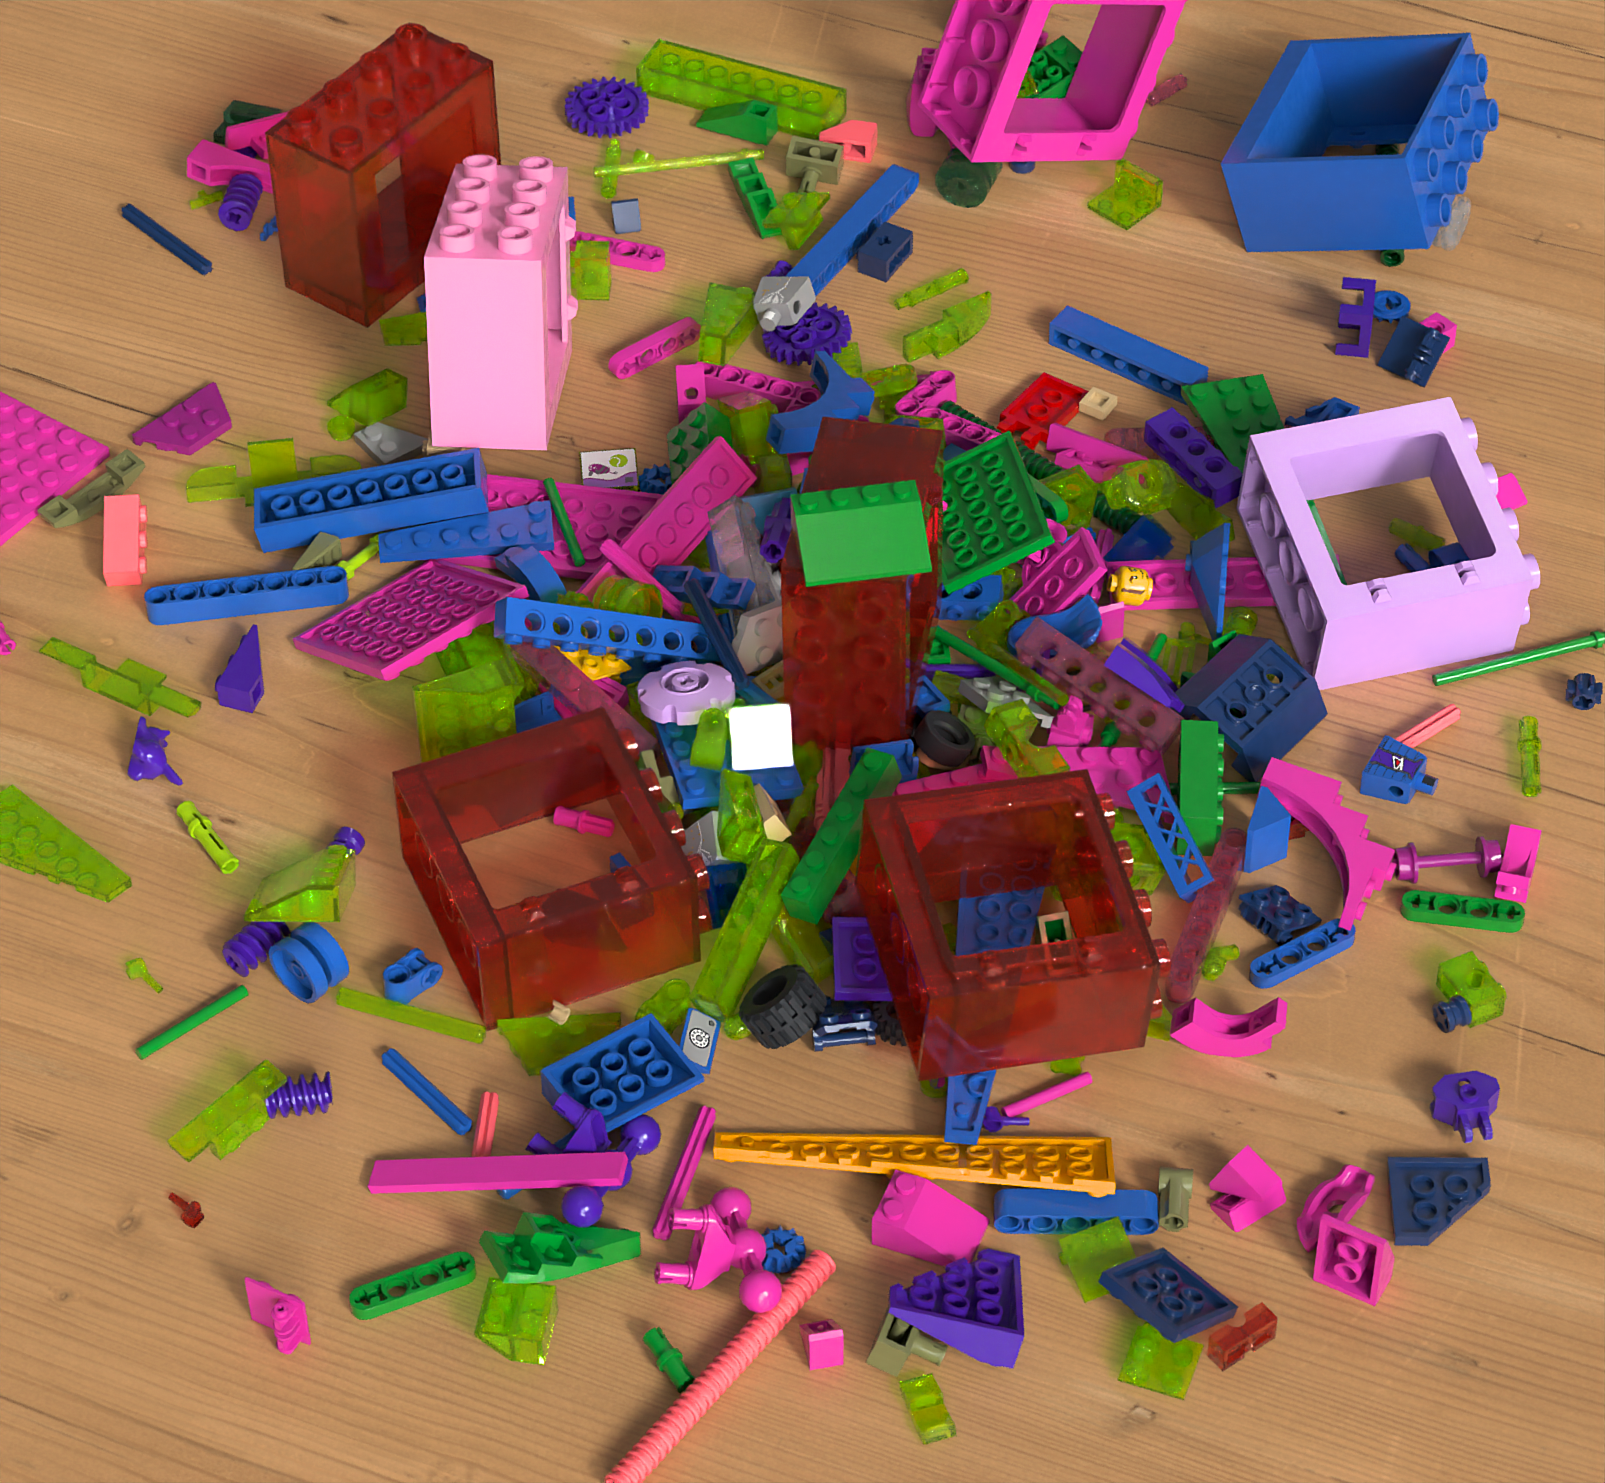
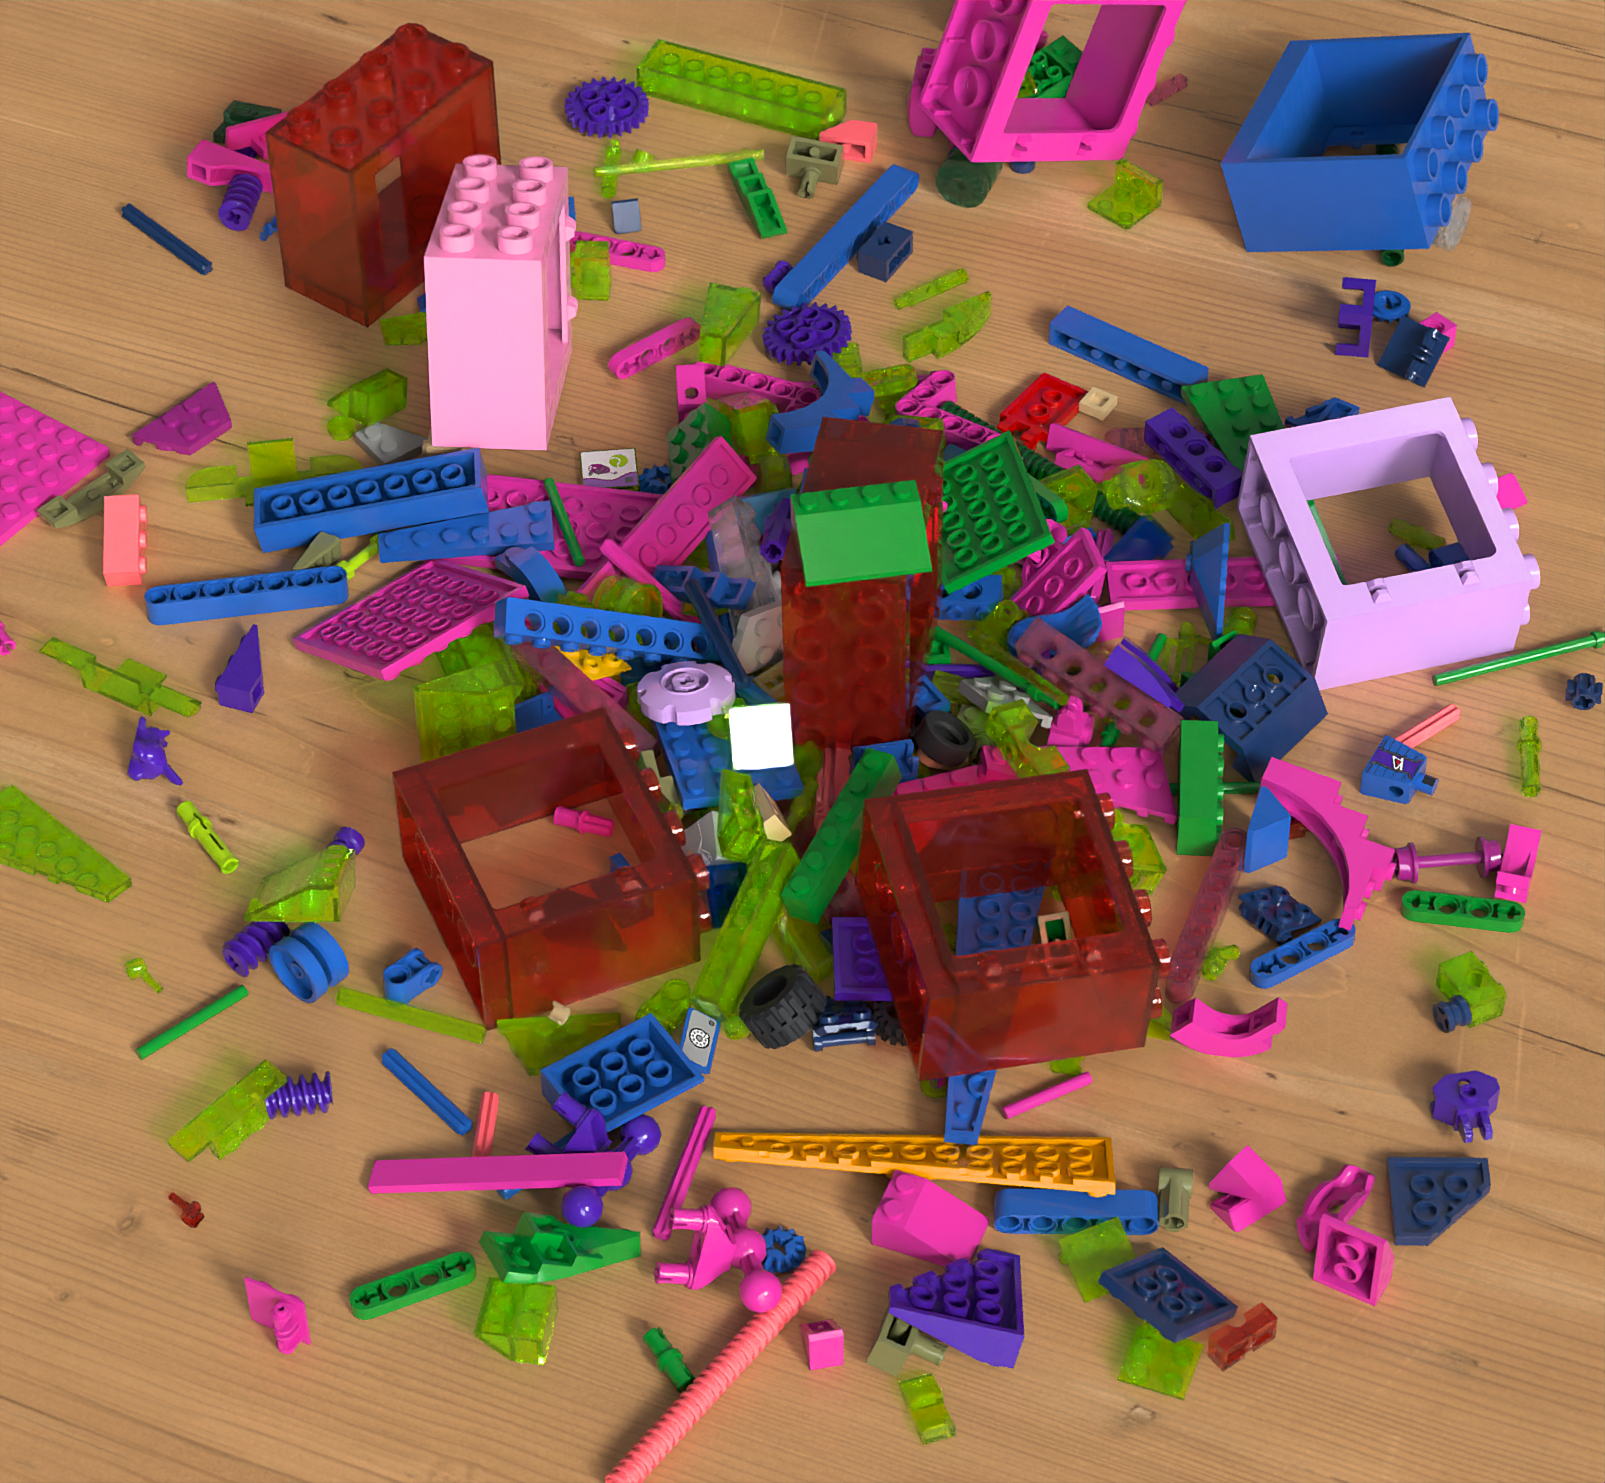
clear neon green piece [189,190,223,210] -> none
clear neon green piece [690,708,728,771] -> none
green slope [696,100,778,146] -> none
light grey torso [753,277,816,331] -> none
clear neon green bracket [762,191,831,250] -> none
dark purple hand [983,1106,1030,1133] -> none
yellow head [1107,566,1153,606] -> none
blue fence [1126,773,1214,903] -> none

